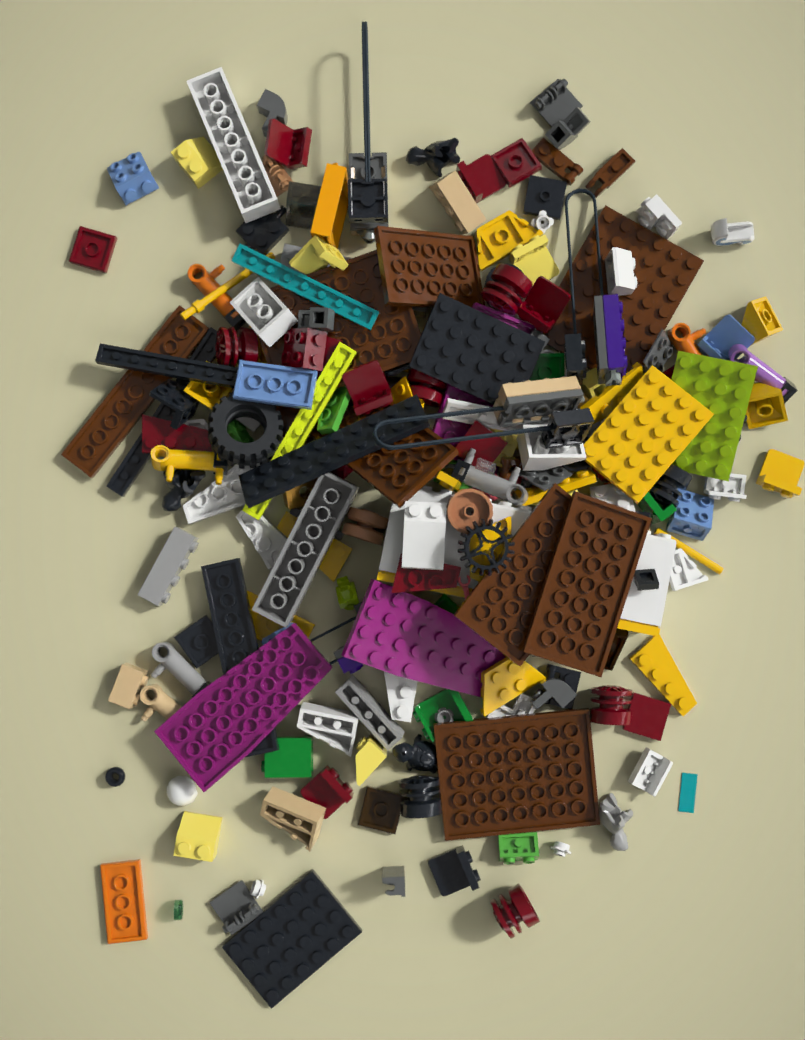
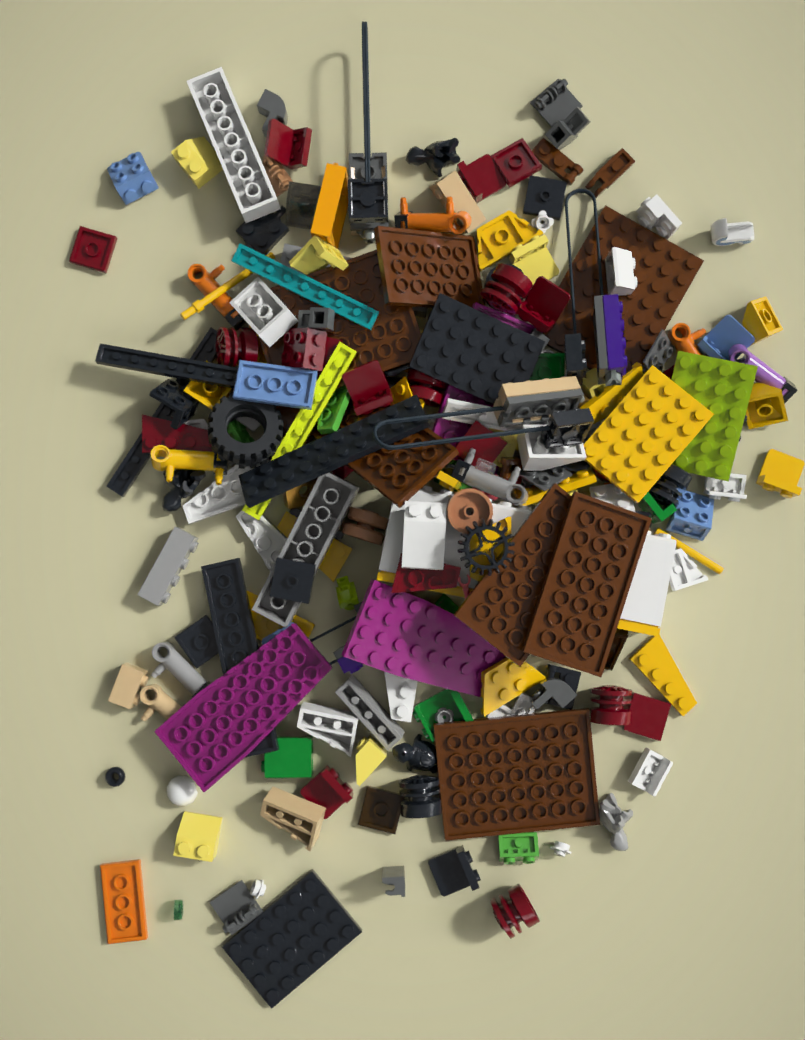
reddish brown plate [61,305,210,478] -> none
black plate [634,569,659,591] -> none
teal sticker [678,772,698,813] -> none
none -> black plate [270,557,317,604]
none -> orange piece [394,196,472,234]

